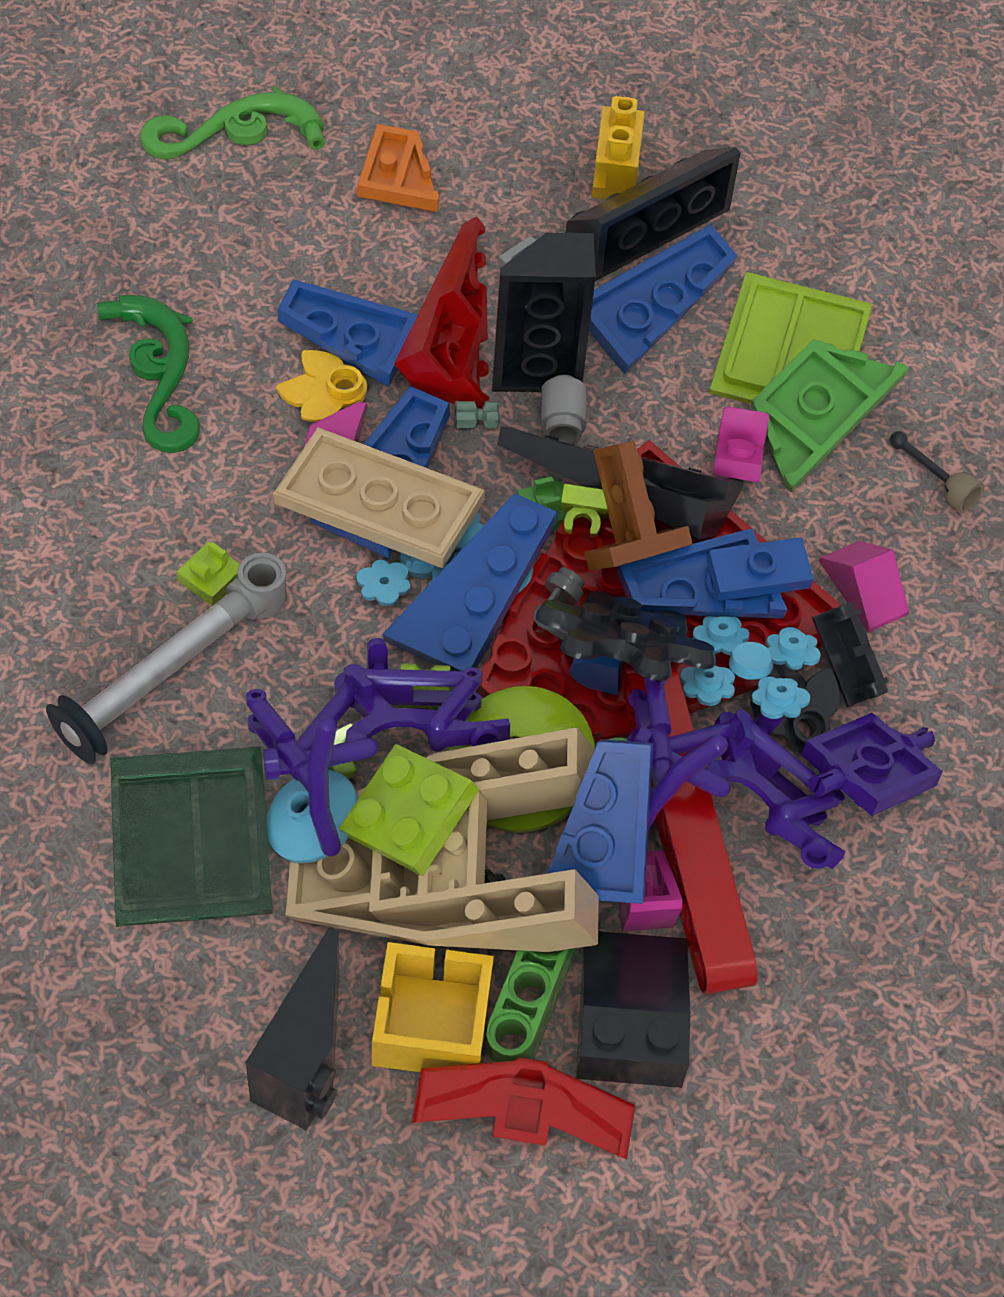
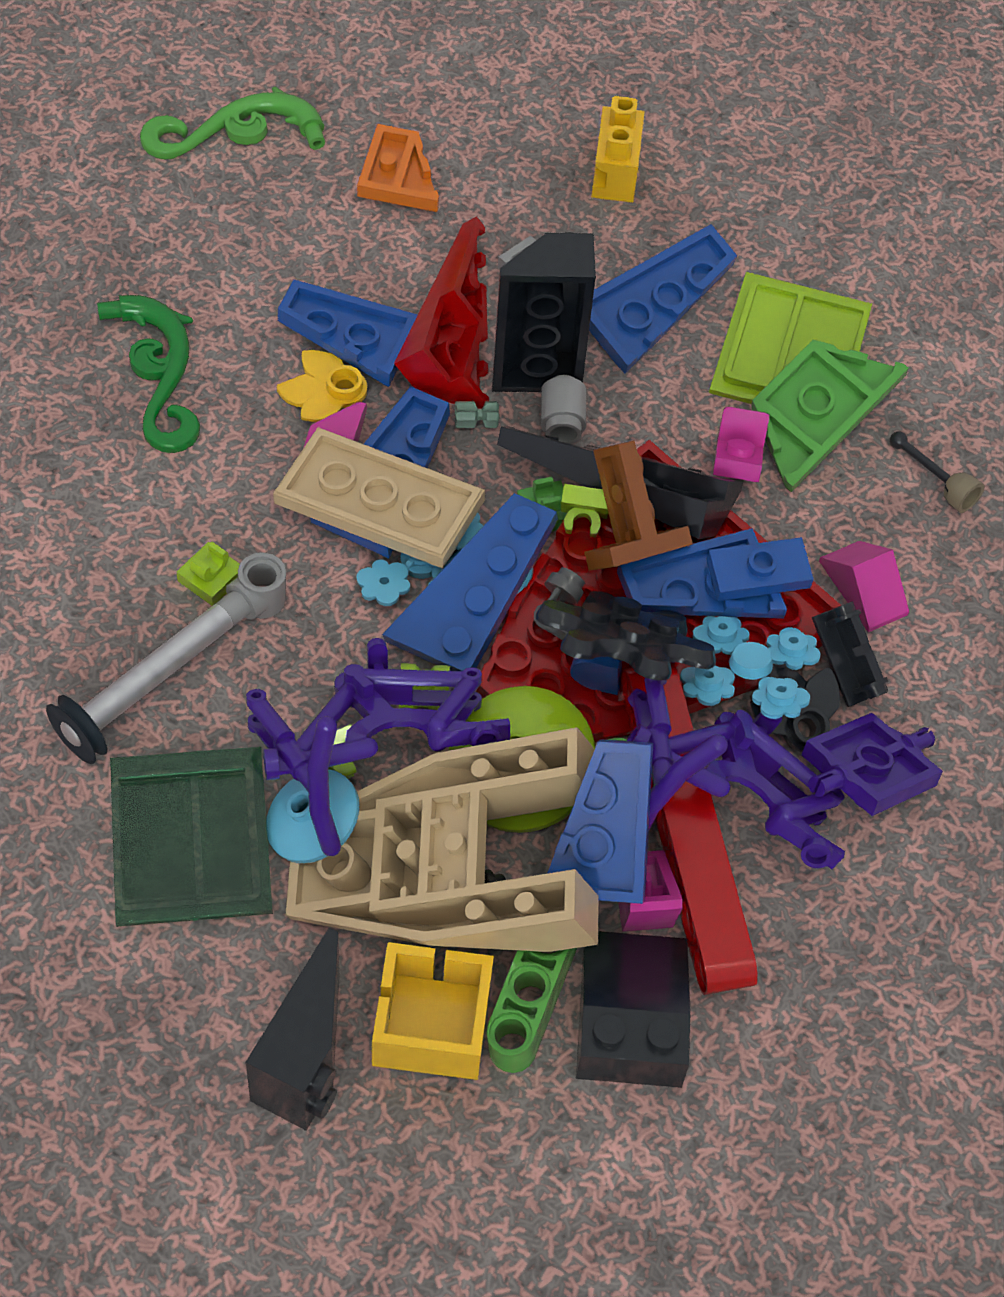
lime plate [339,744,480,876] -> none
red plate [411,1057,636,1160] -> none
black slope [566,147,741,281] -> none

